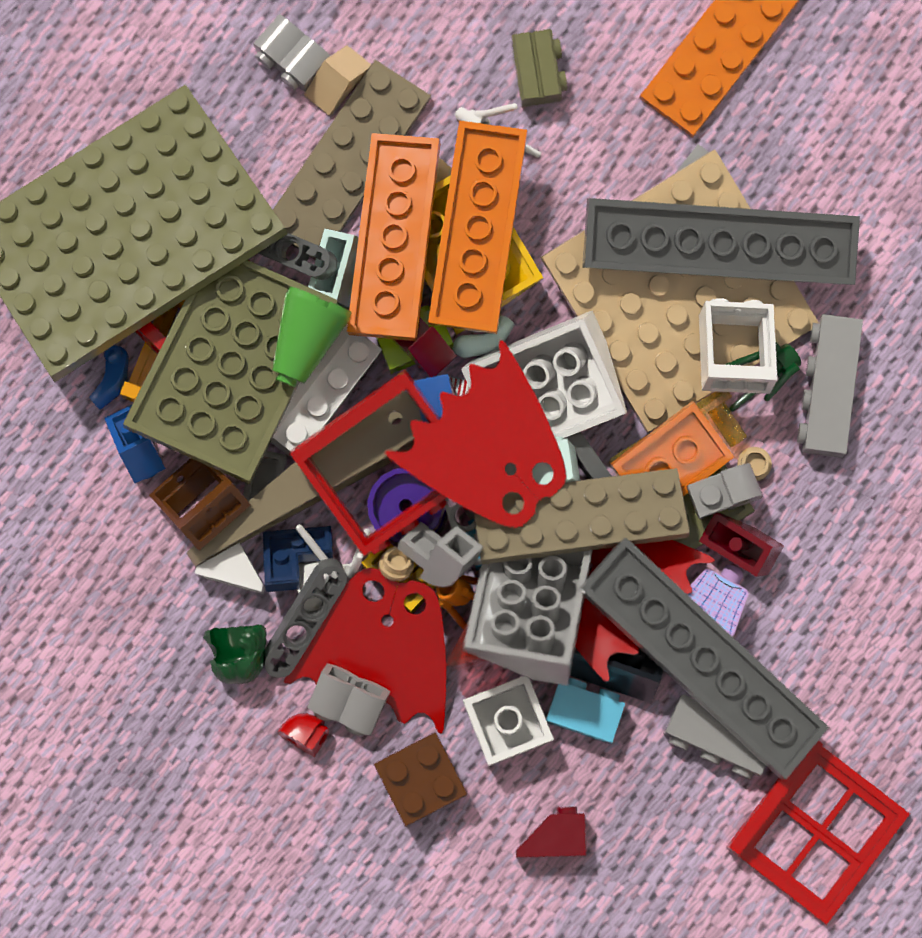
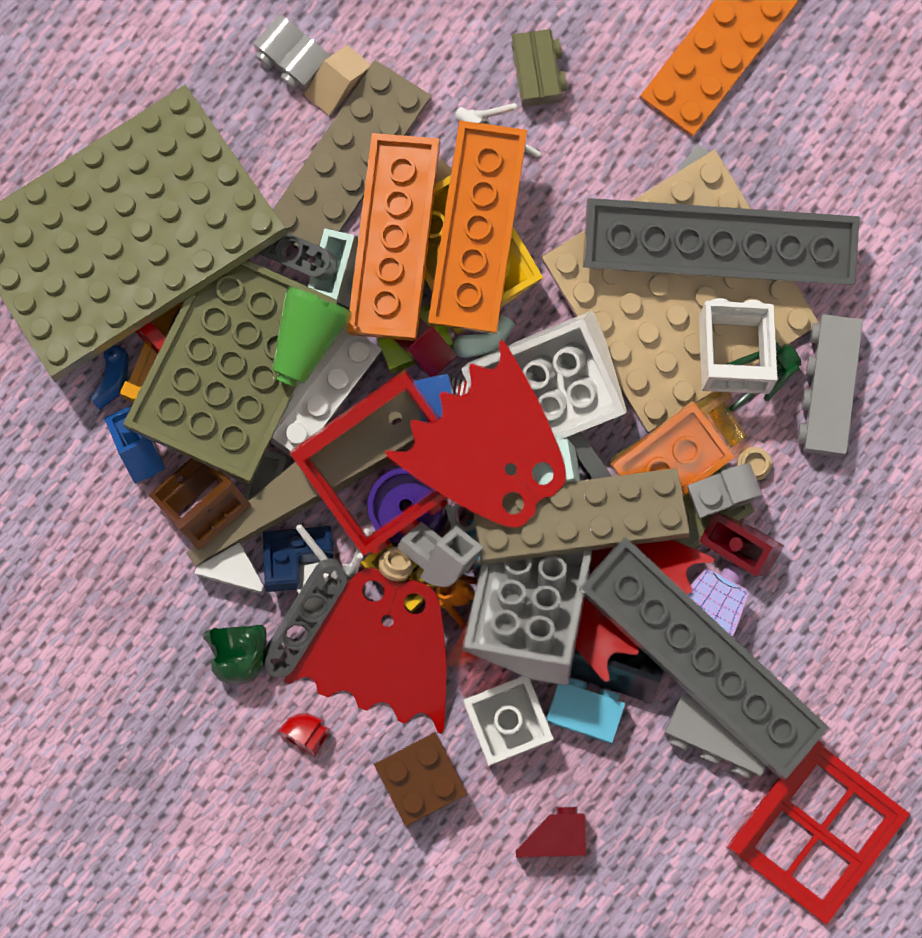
light grey brick [307,664,390,736] -> none

